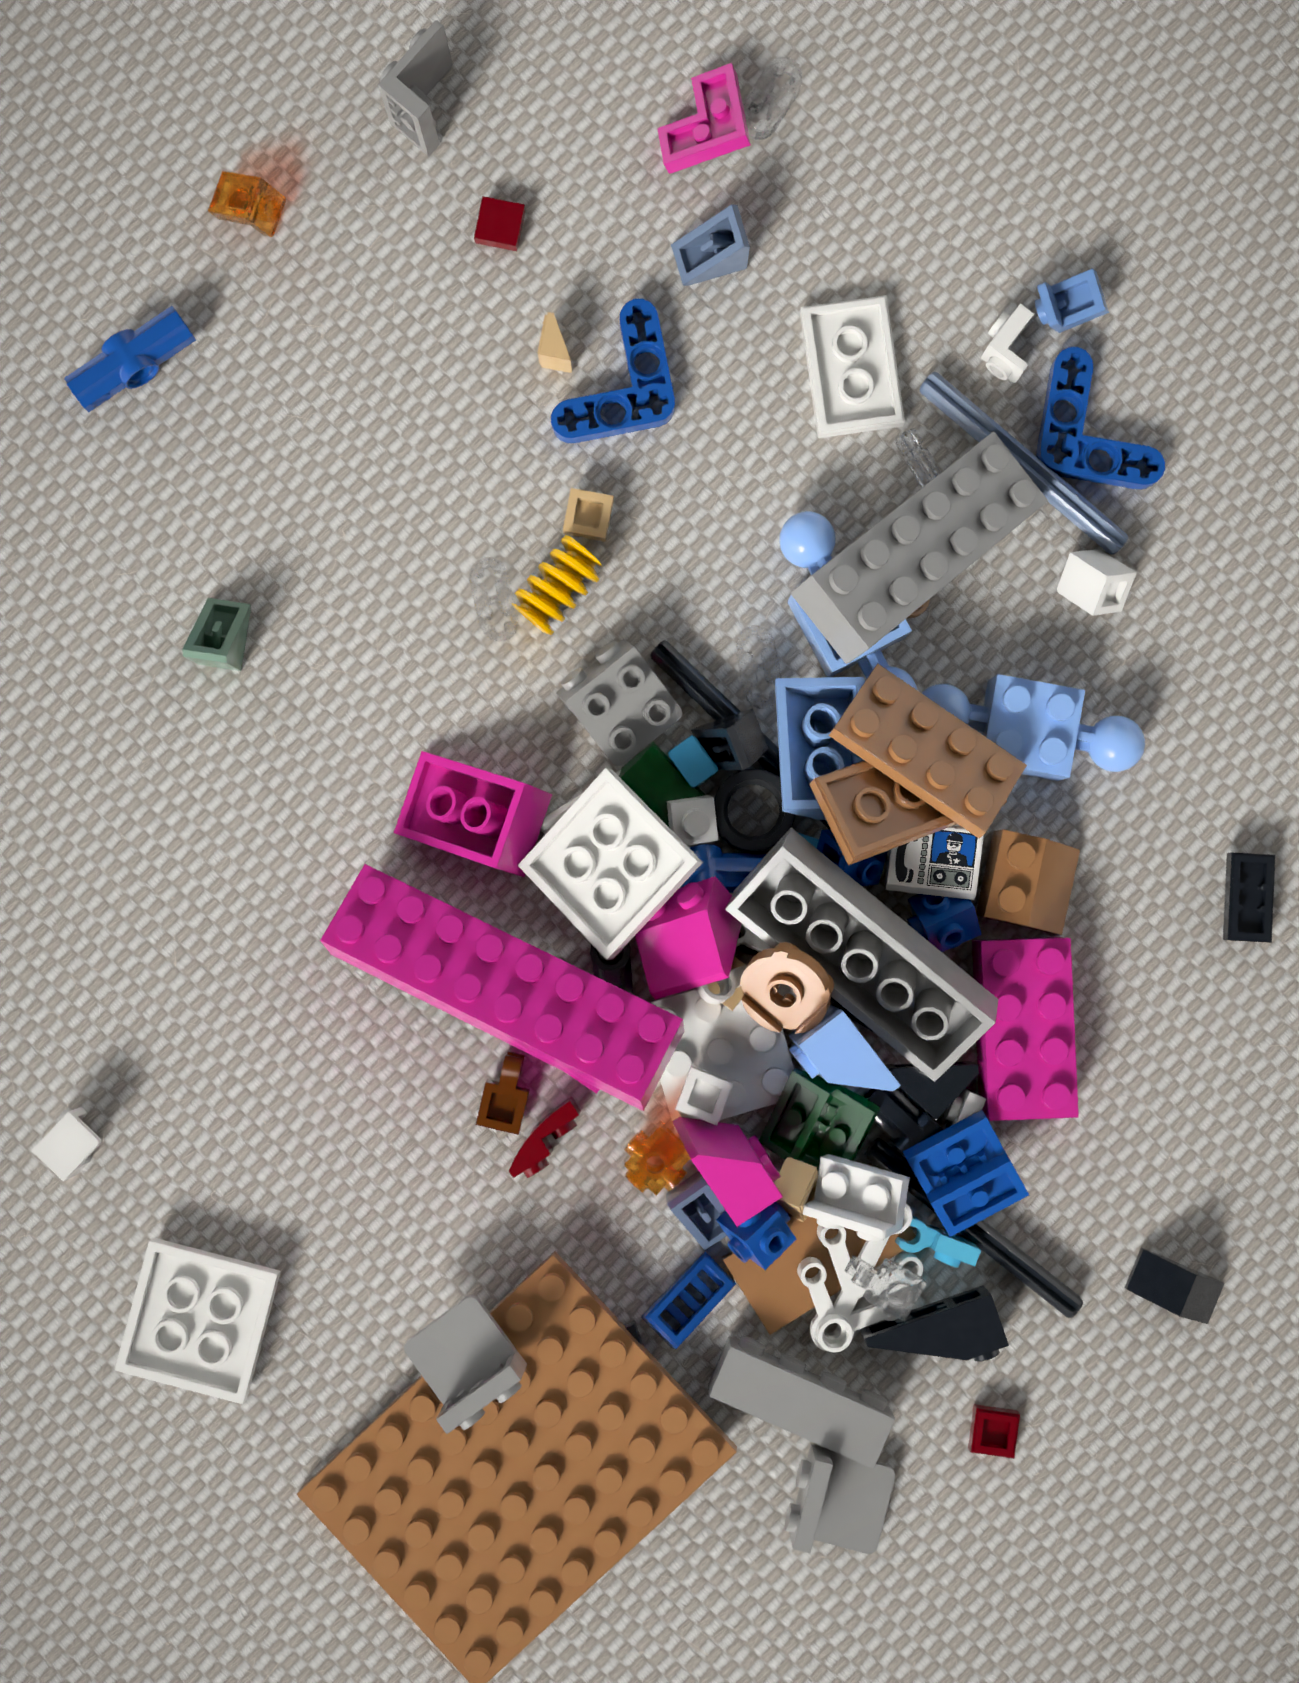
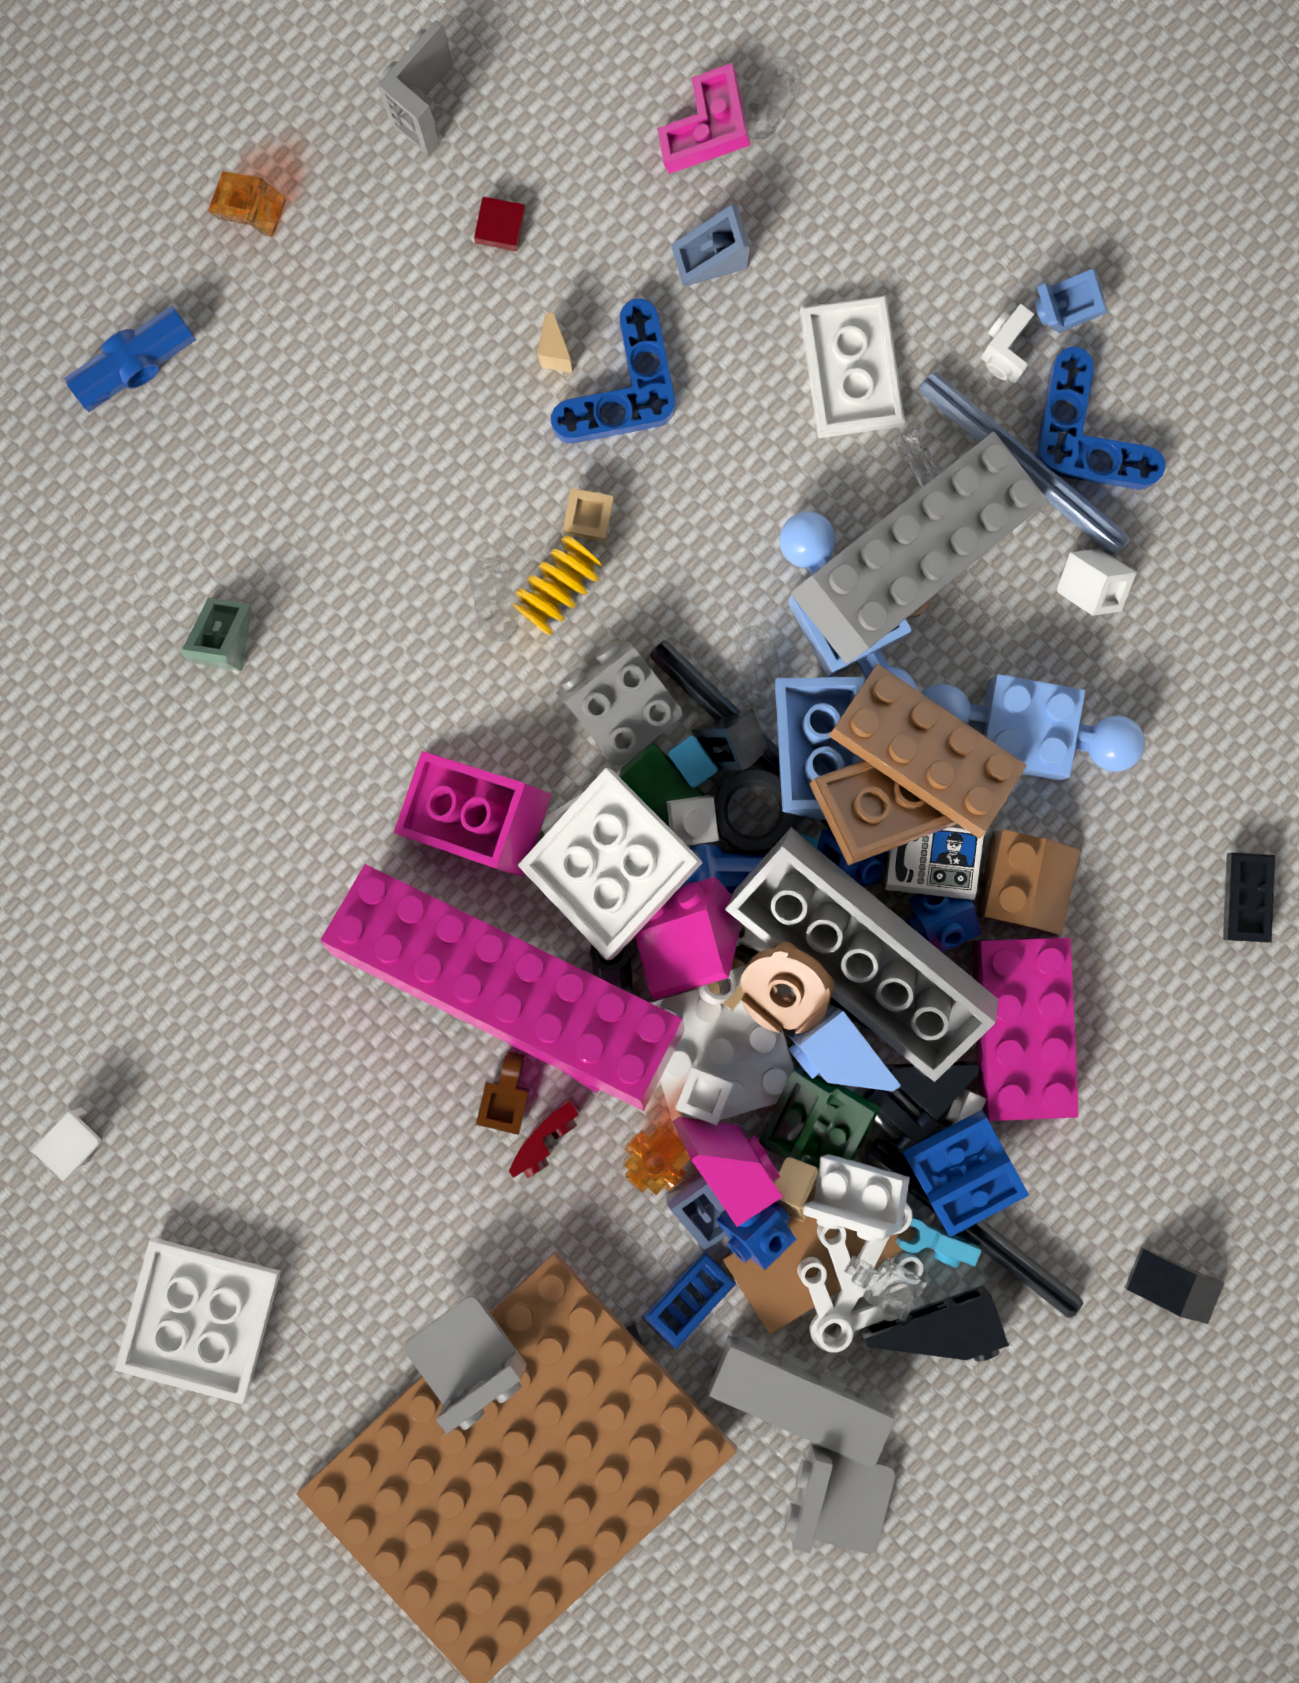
dark red tile [968,1404,1020,1459] -> none

